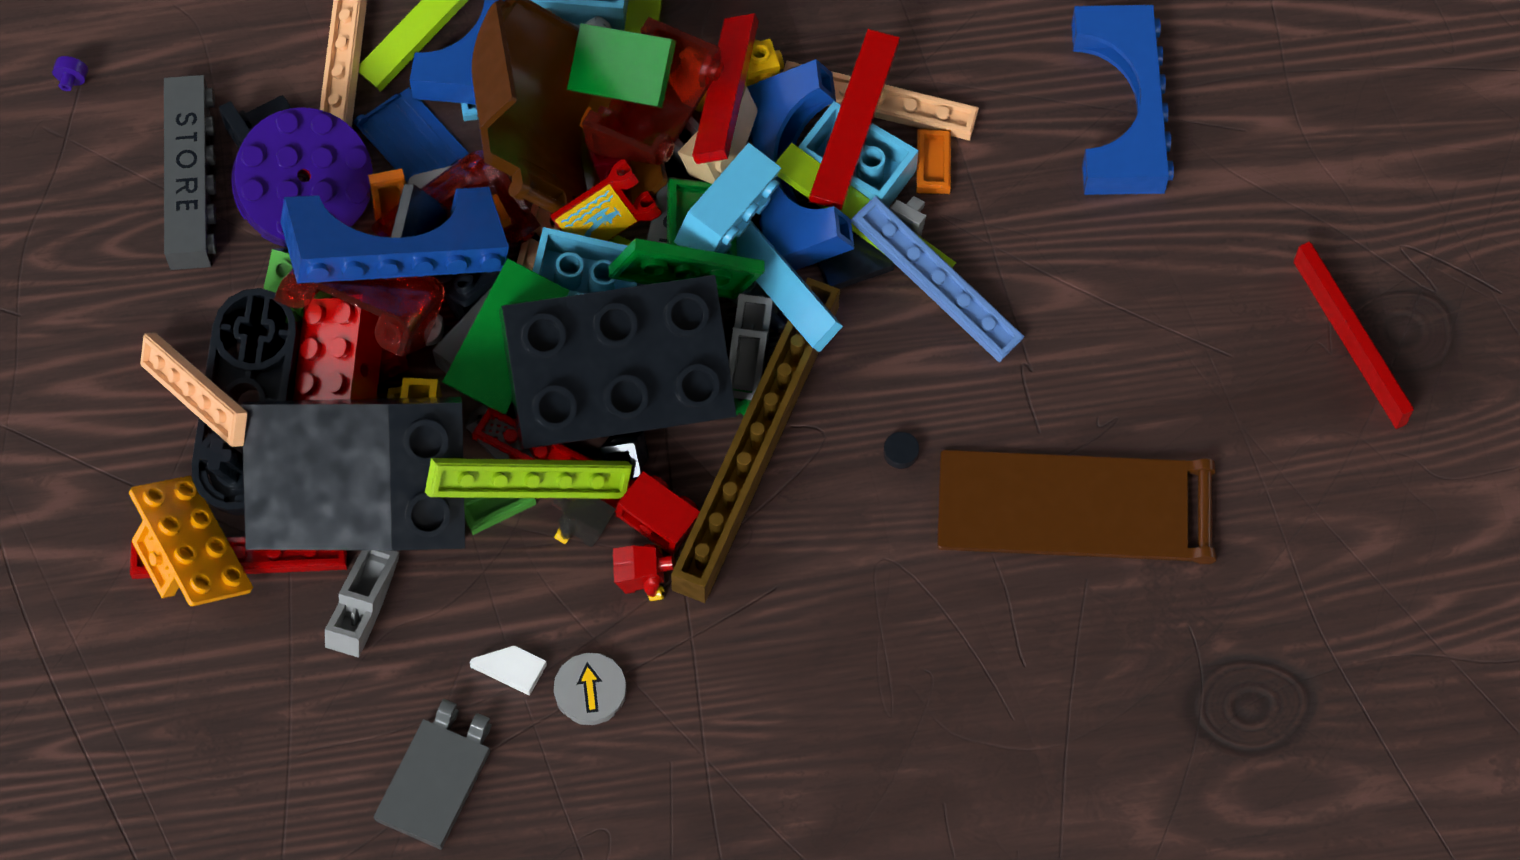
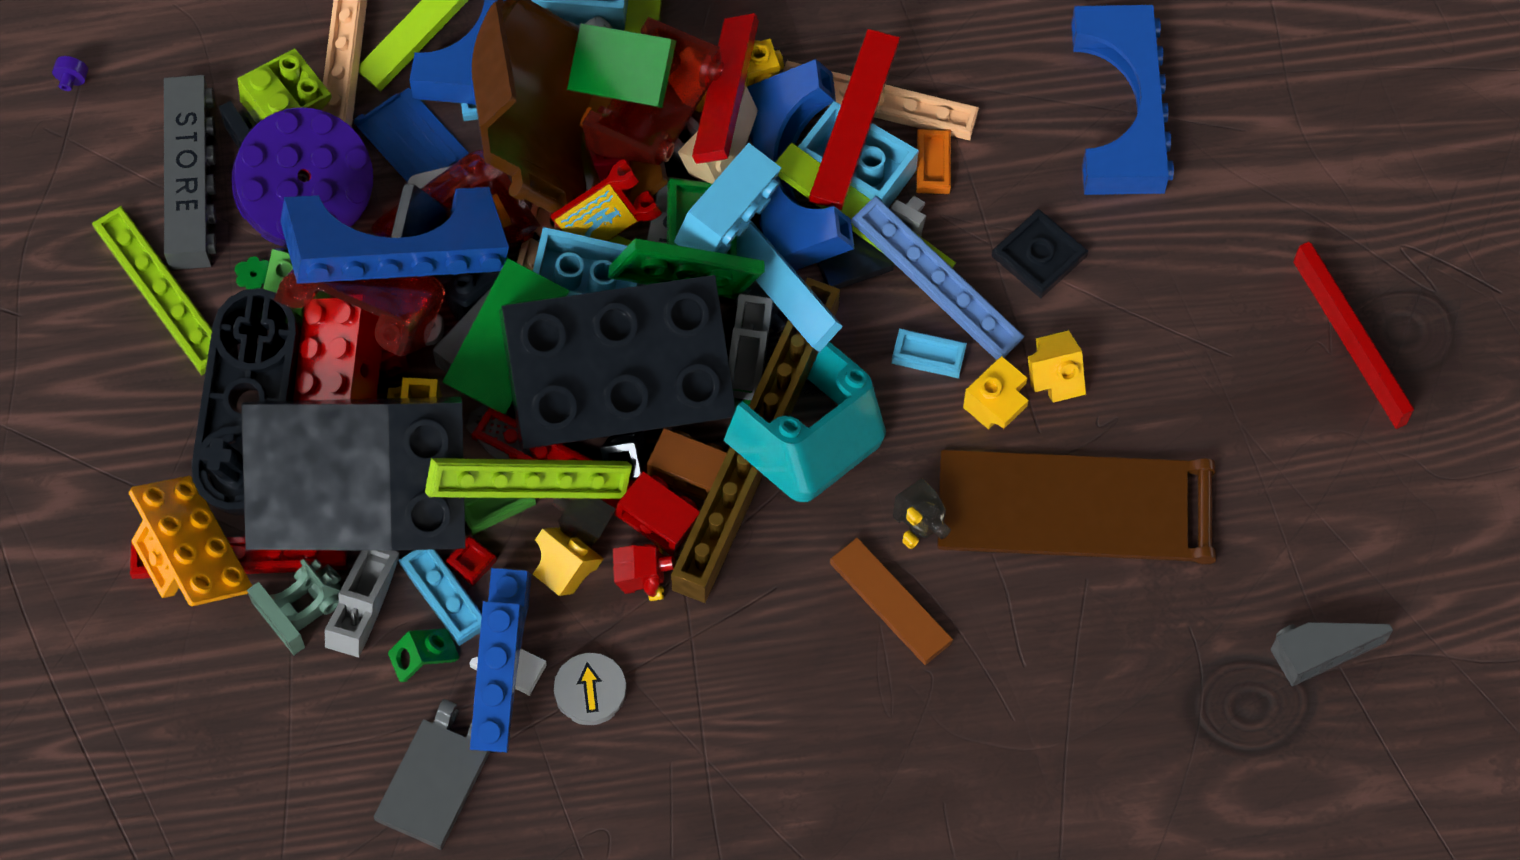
light nougat tile [140,333,248,447] -> none
orange tile [368,168,405,227] -> none
black tile [883,432,919,469] -> none
none -> lime tile [92,206,212,376]
none -> green plant [235,256,269,289]
none -> lime slope [237,48,332,124]
none -> sand green tile [247,559,342,656]
none -> green bracket [388,628,459,682]
none -> medium azure tile [399,549,482,646]
none -> red tile [446,535,497,586]
none -> blue arch [470,568,532,753]
none -> yellow brick [533,527,604,596]
none -> dark orange brick [647,428,727,500]
none -> teal windscreen [723,342,886,502]
none -> dark orange tile [830,538,953,665]
none -> medium azure tile [891,328,967,378]
none -> clear smoke piece [893,478,951,549]
none -> yellow brick [963,356,1029,430]
none -> black tile [991,209,1088,299]
none -> yellow brick [1028,330,1086,403]
none -> dark grey slope [1271,622,1393,687]

